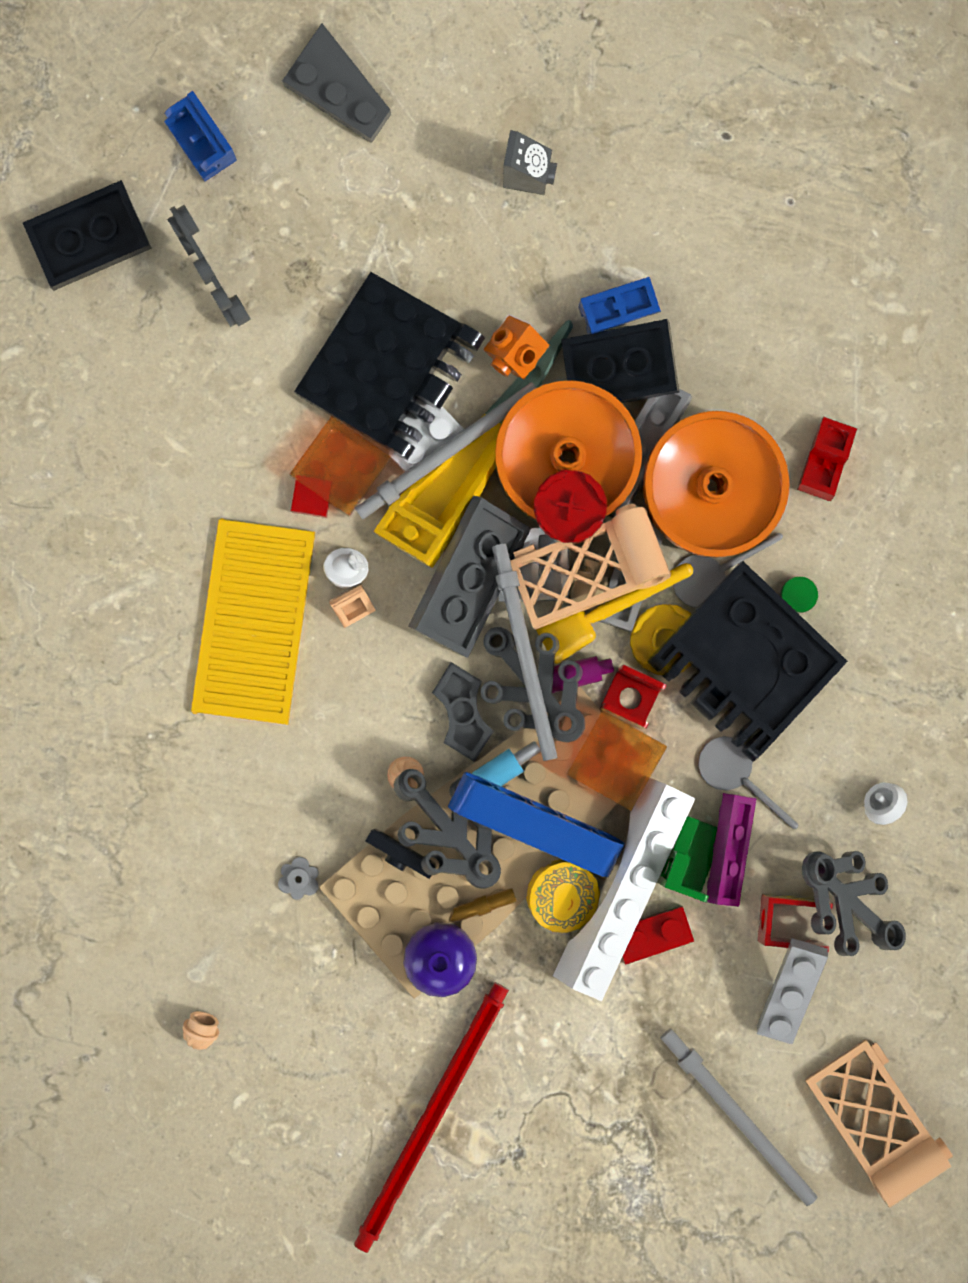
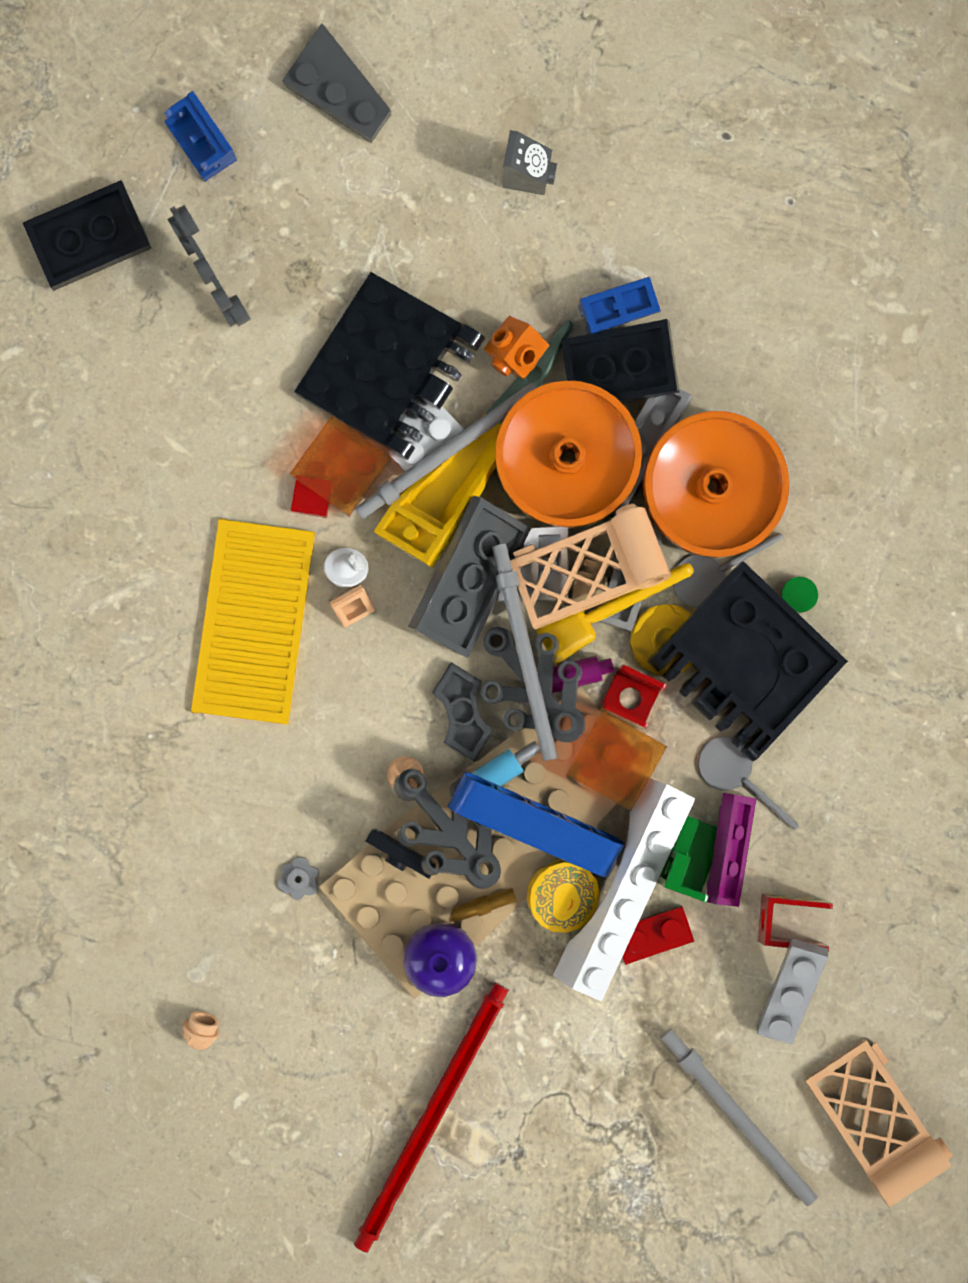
red tile [534,470,607,543] -> none
red slope [797,417,857,502] -> none
dark grey plant [802,851,906,956] -> none
white hat [864,782,908,825] -> none

